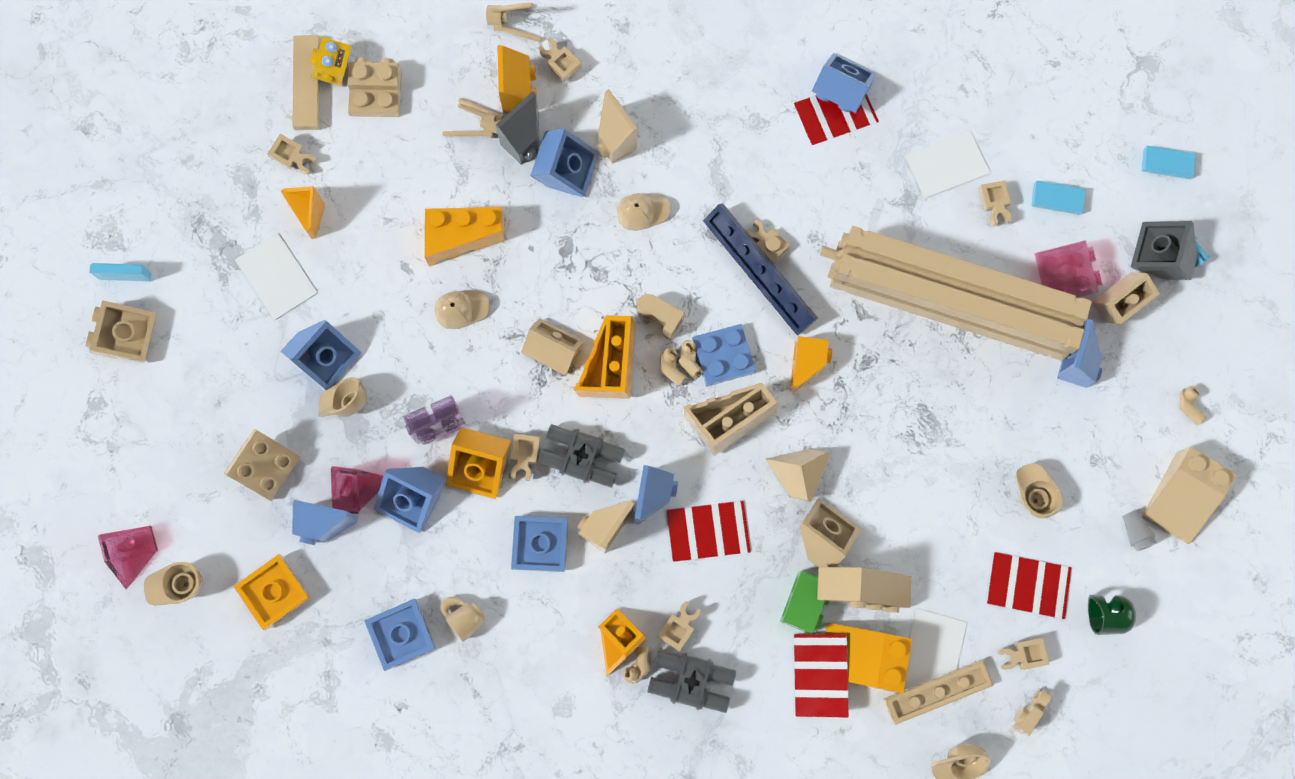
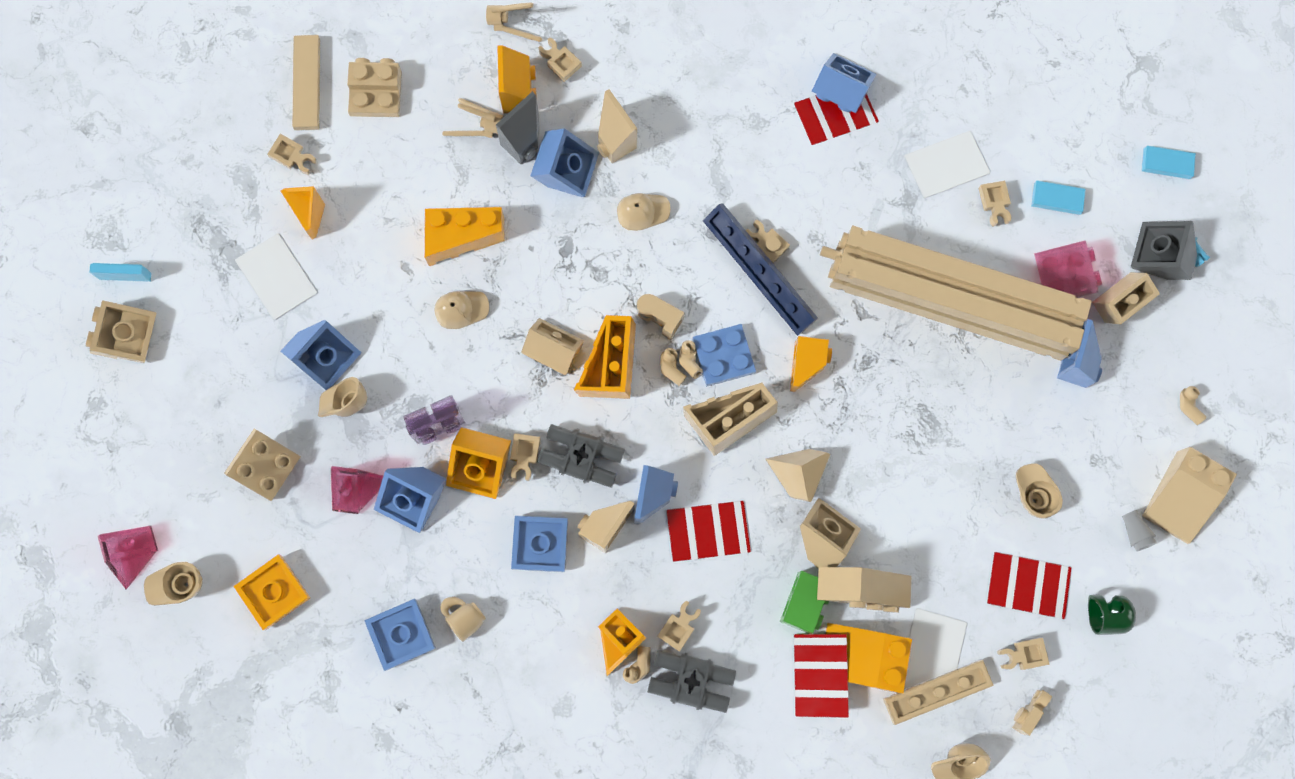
medium blue slope [292,500,358,545] -> none
yellow head [310,36,351,87] -> none

